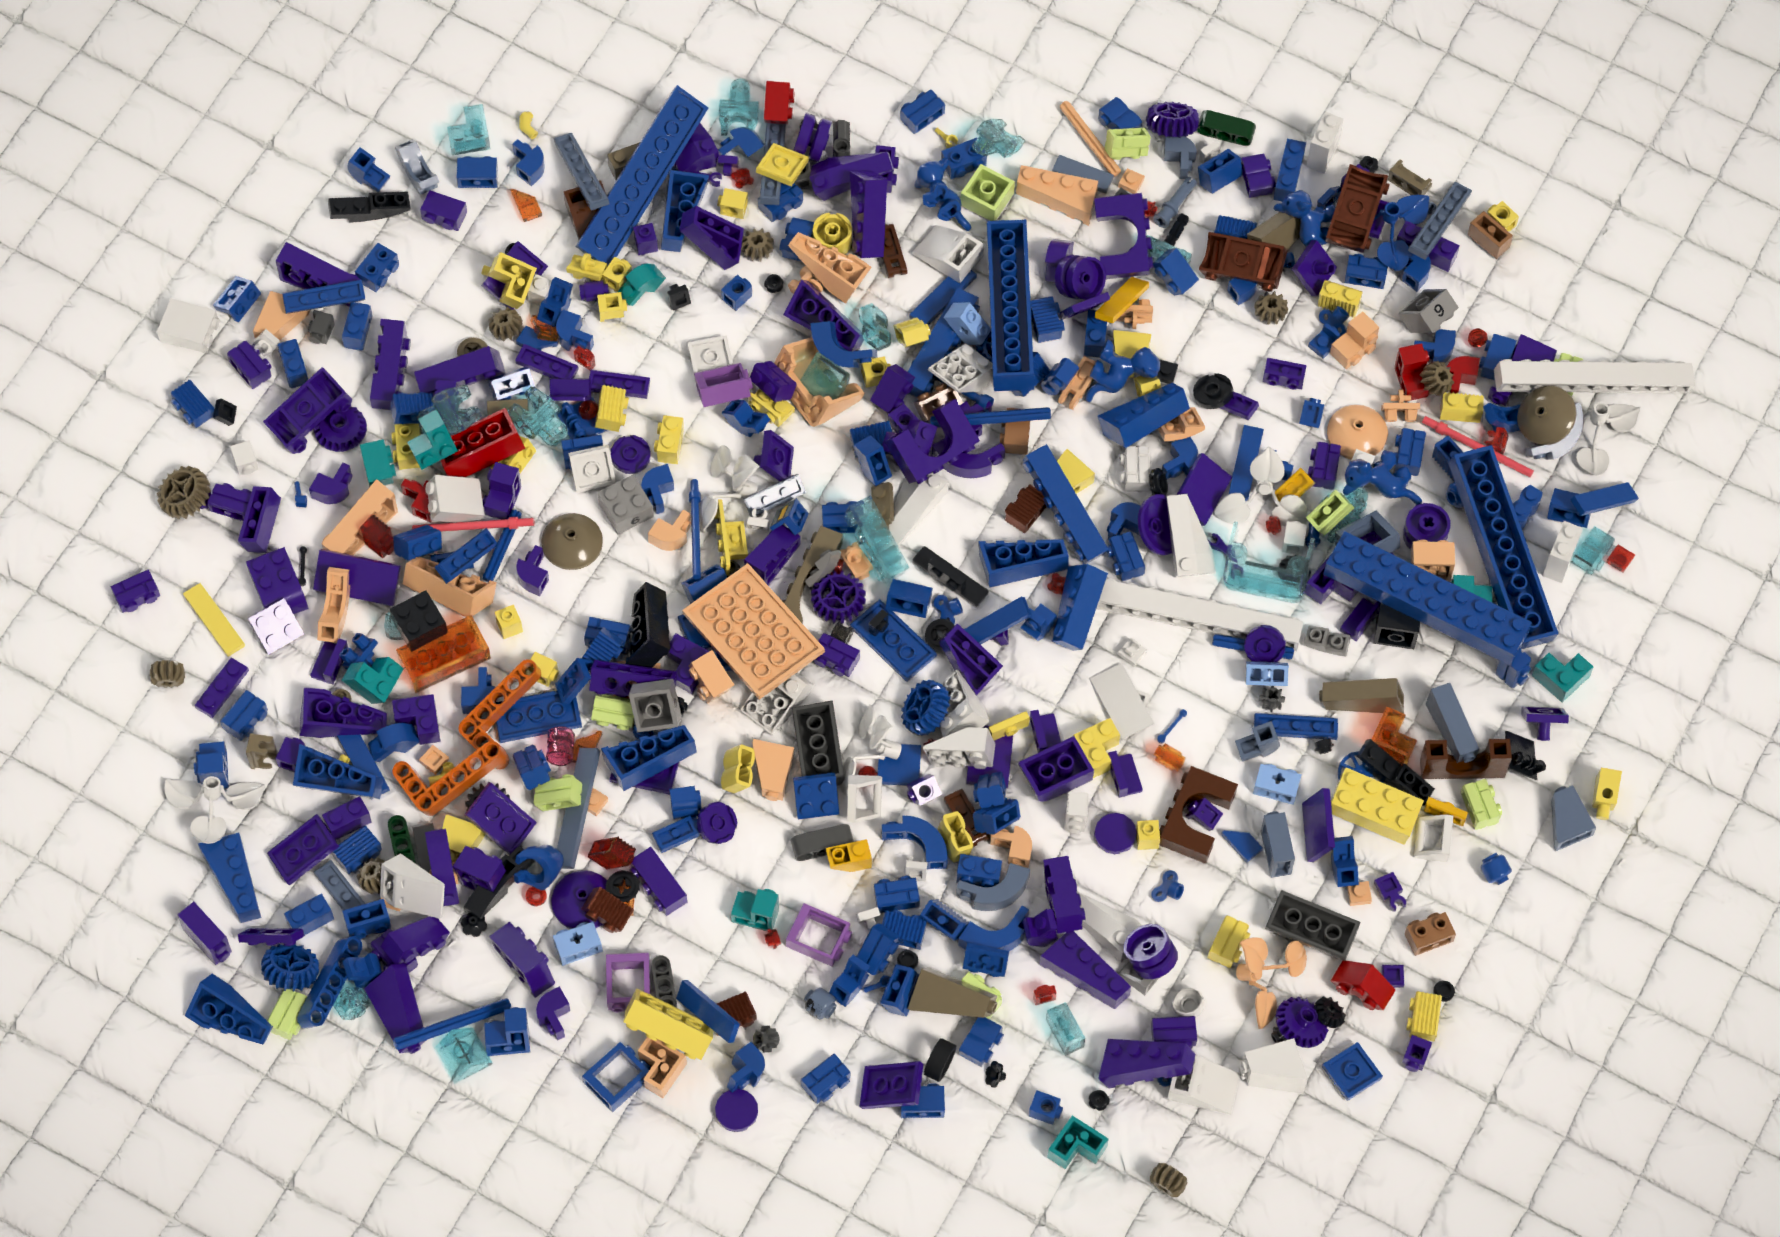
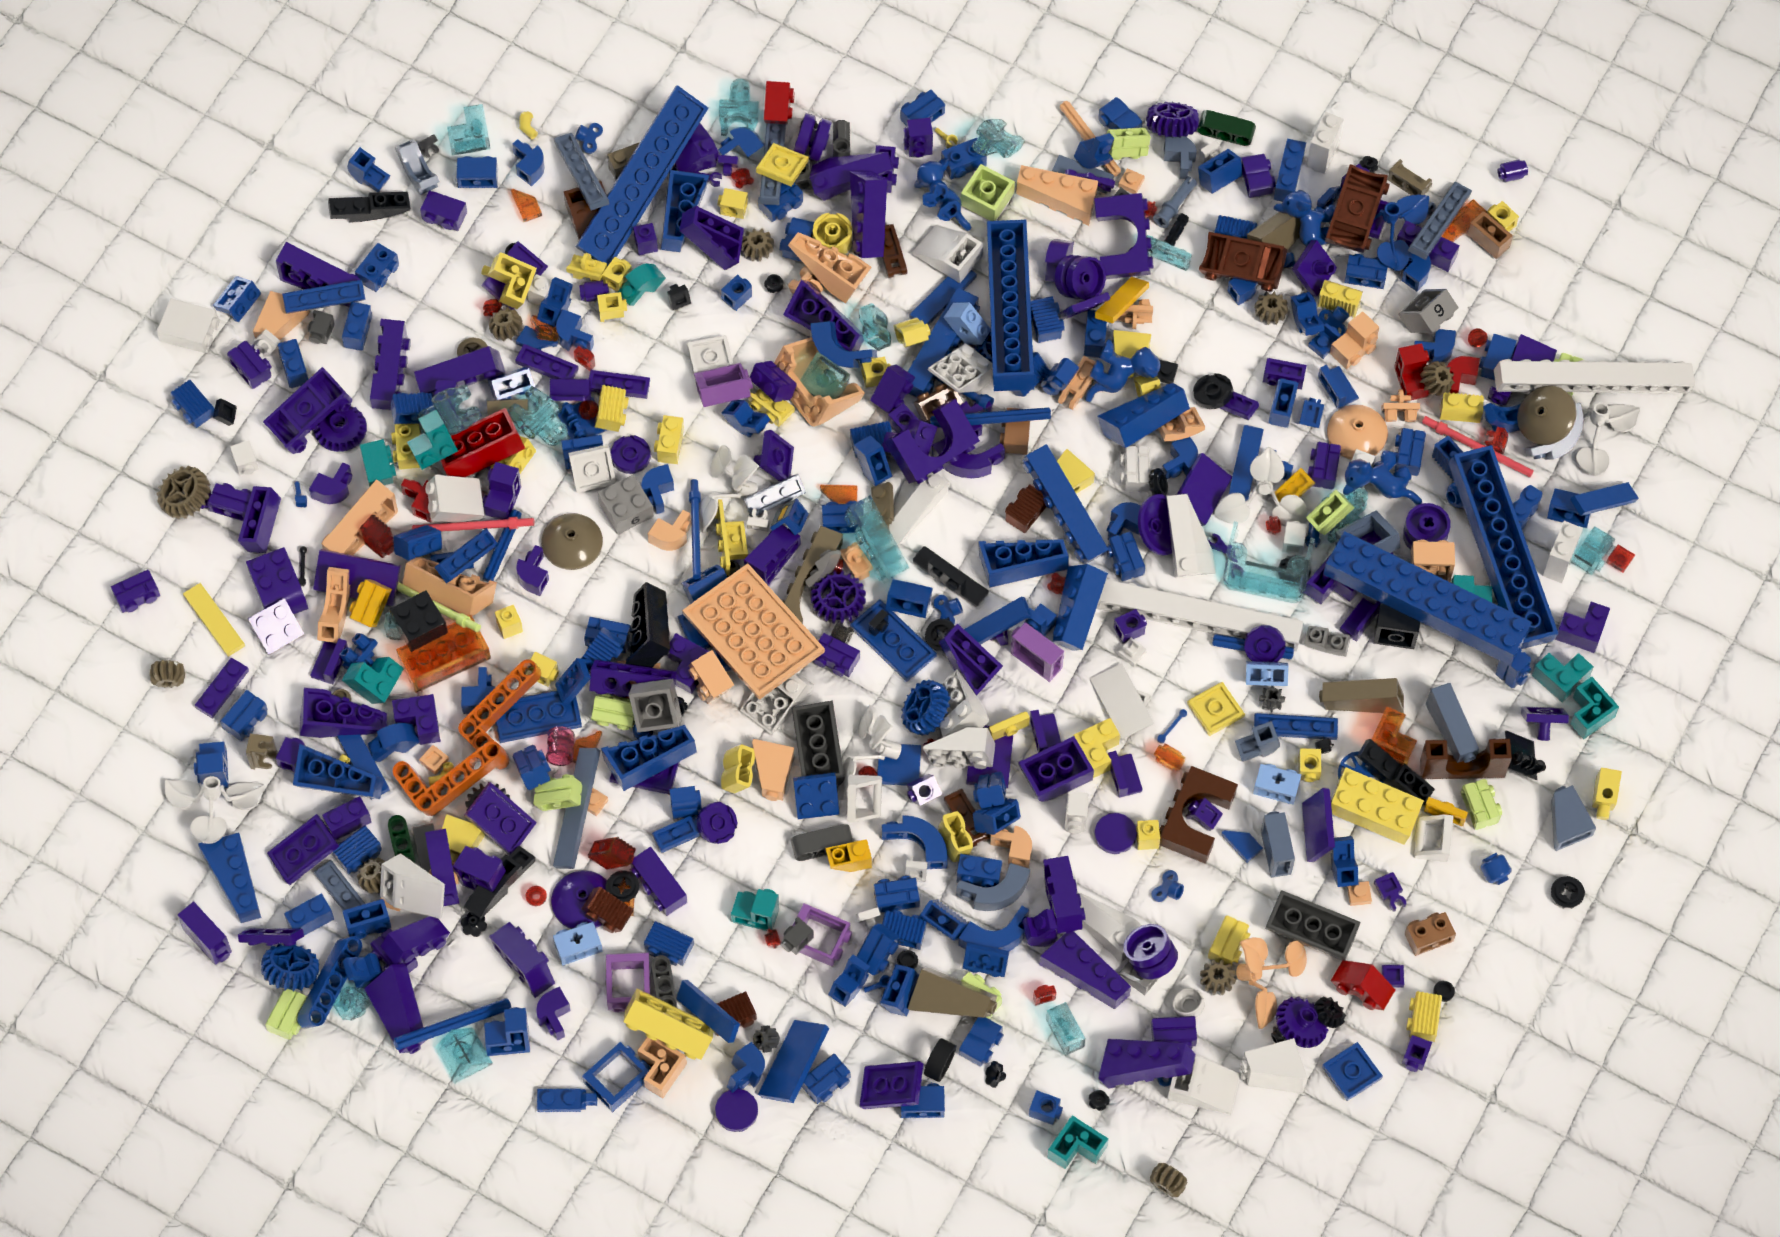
blue wedge [184,973,273,1045] -> none
blue piece [514,845,564,890] -> none
sand blue head [804,987,837,1020] -> none
blue brick [1153,248,1200,296] -> none
none -> yellow brick [349,579,392,627]
none -> yellowish green bar [397,582,481,632]
none -> black tile [417,134,439,158]
none -> clear red plate [483,299,503,317]
none -> blue hinge [537,1089,598,1112]
none -> blue piece [575,123,603,154]
none -> blue brick [644,921,694,966]
none -> blue tile [758,1020,830,1103]
none -> dark grey brick [780,917,814,955]
none -> clear orange tile [820,485,858,504]
none -> dark purple brick [903,117,933,158]
none -> medium lavender window [1011,622,1064,683]
none -> dark purple piece [1065,169,1115,192]
none -> blue brick [1074,133,1114,169]
none -> dark purple brick [1113,609,1147,644]
none -> light yellow tile [1187,681,1245,736]
none -> dark tan gear [1200,959,1236,996]
none -> blue brick [1268,378,1299,428]
none -> blue brick [1290,292,1325,336]
none -> light yellow brick [1298,748,1321,782]
none -> blue panel [1318,365,1359,409]
none -> clear orange tile [1442,199,1487,242]
none -> dark purple brick [1497,159,1528,183]
none -> black gear [1551,876,1585,909]
none -> dark purple brick [1555,601,1610,653]
none -> teal brick [1570,677,1619,740]

